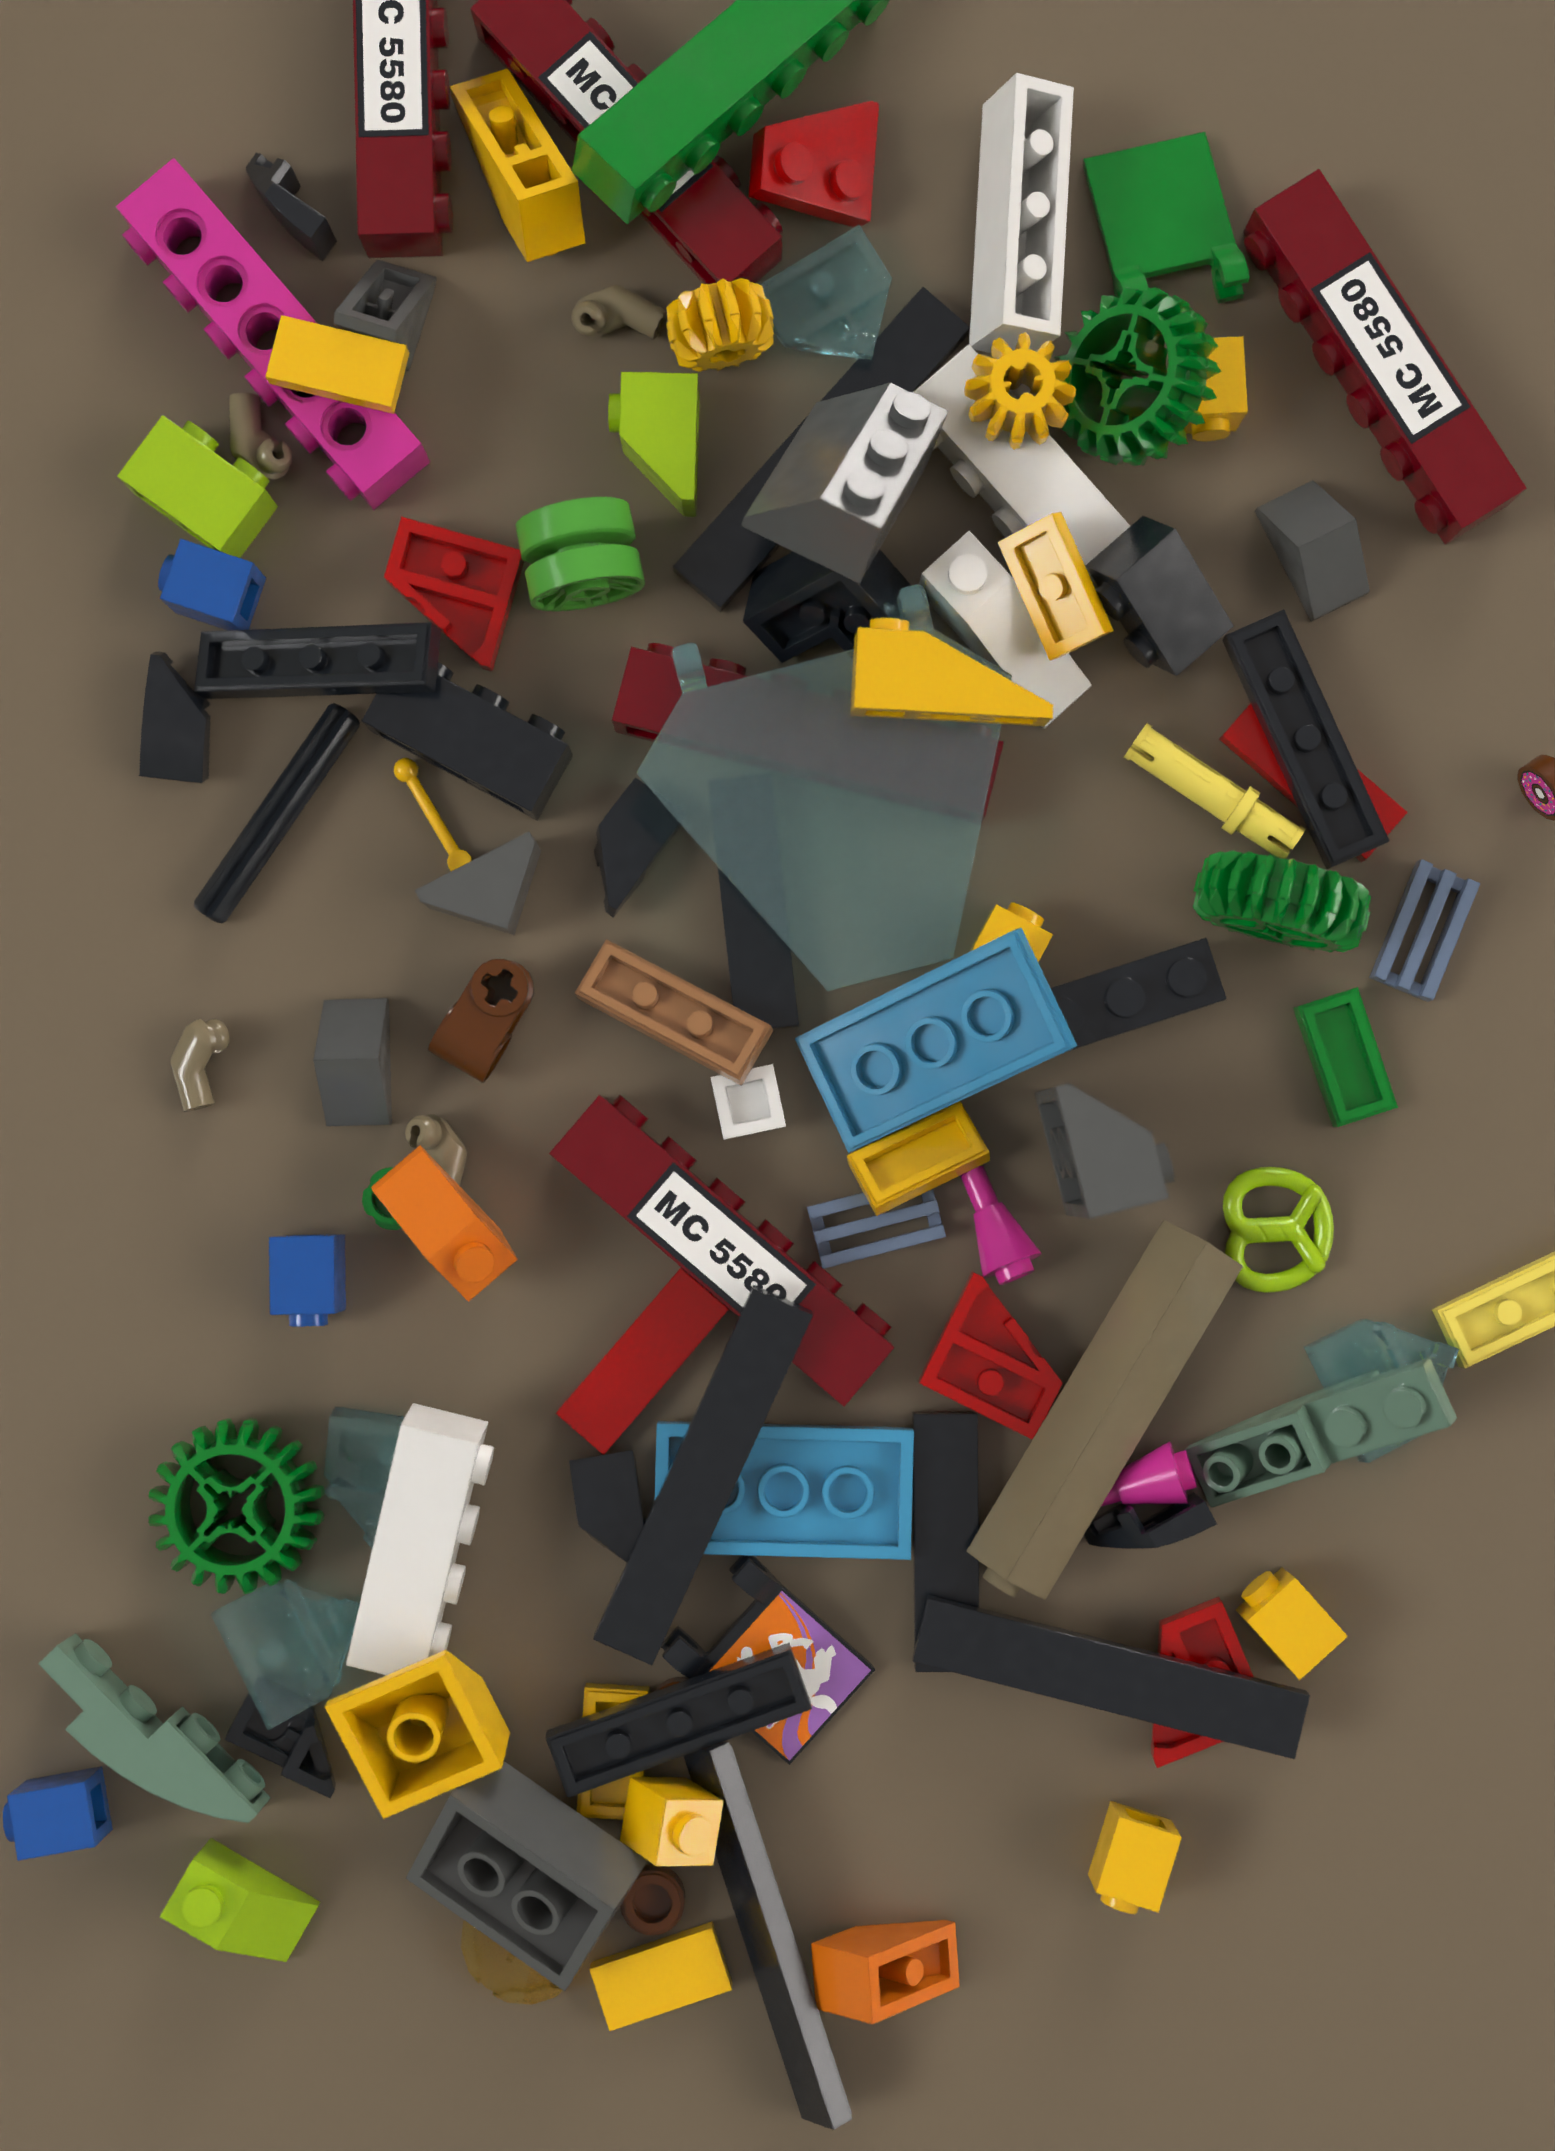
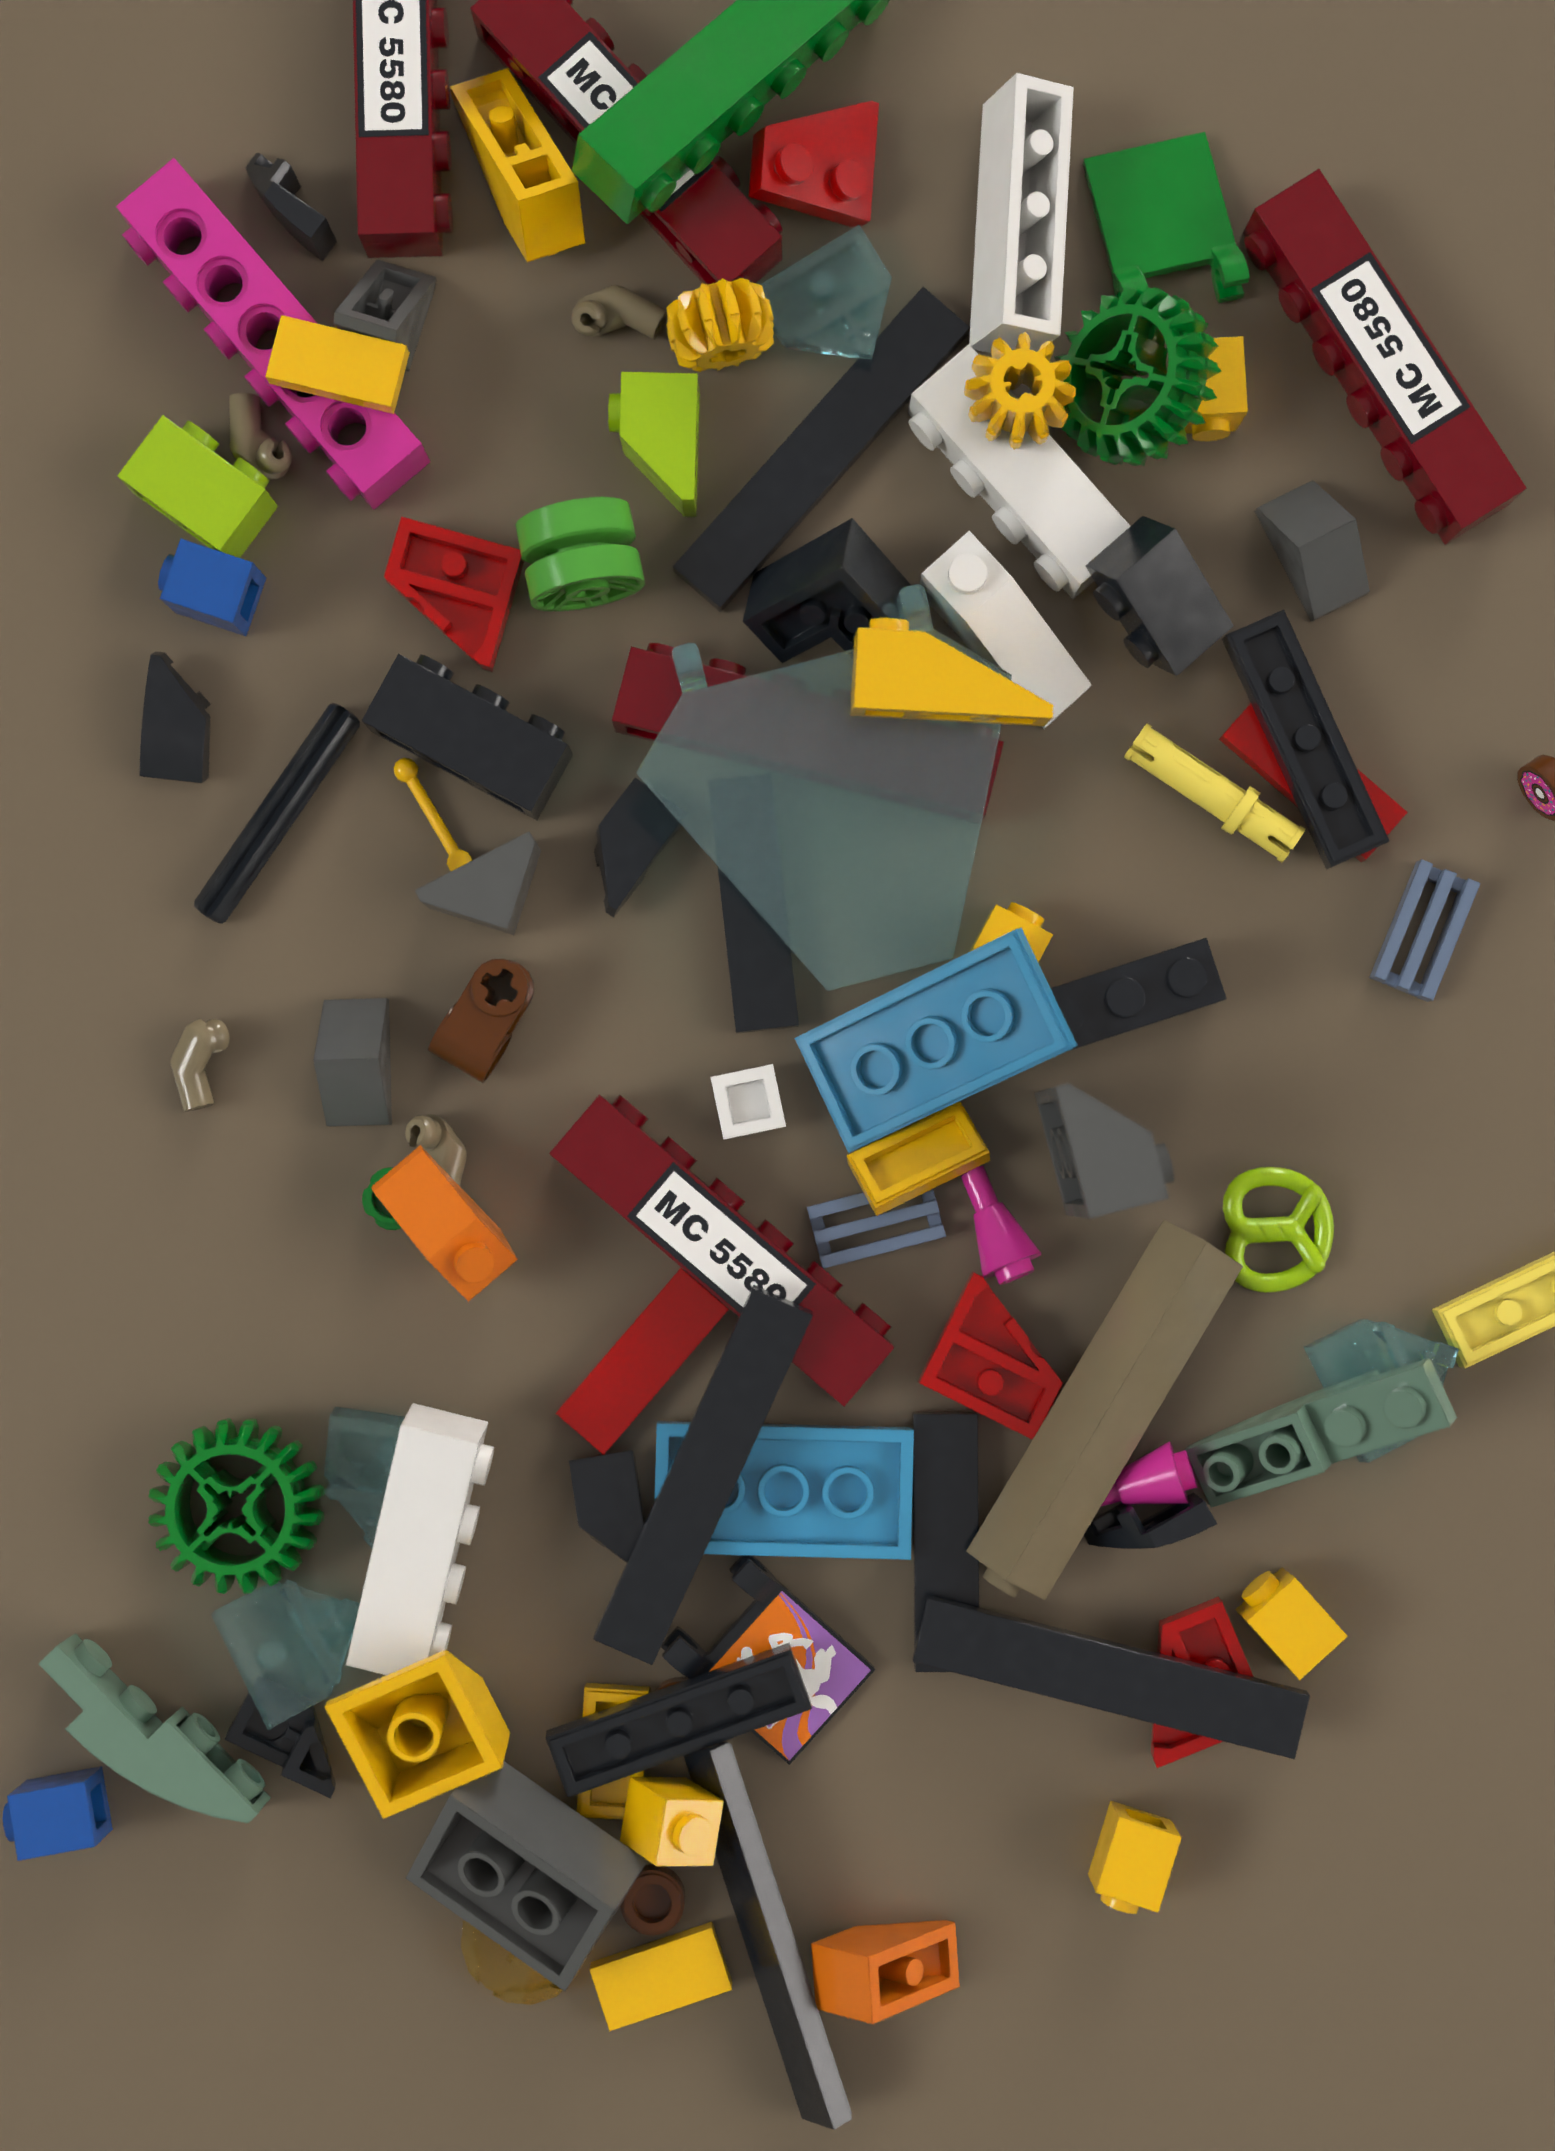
lime slope [160,1838,321,1962] -> none
black tile [194,622,441,699] -> none
blue brick [269,1234,346,1327] -> none
medium nougat tile [575,939,773,1086] -> none
dark grey slope [742,383,948,584] -> none
yellow plate [998,512,1114,661] -> none
green gear [1193,850,1371,953] -> none
green tile [1293,987,1398,1128] -> none

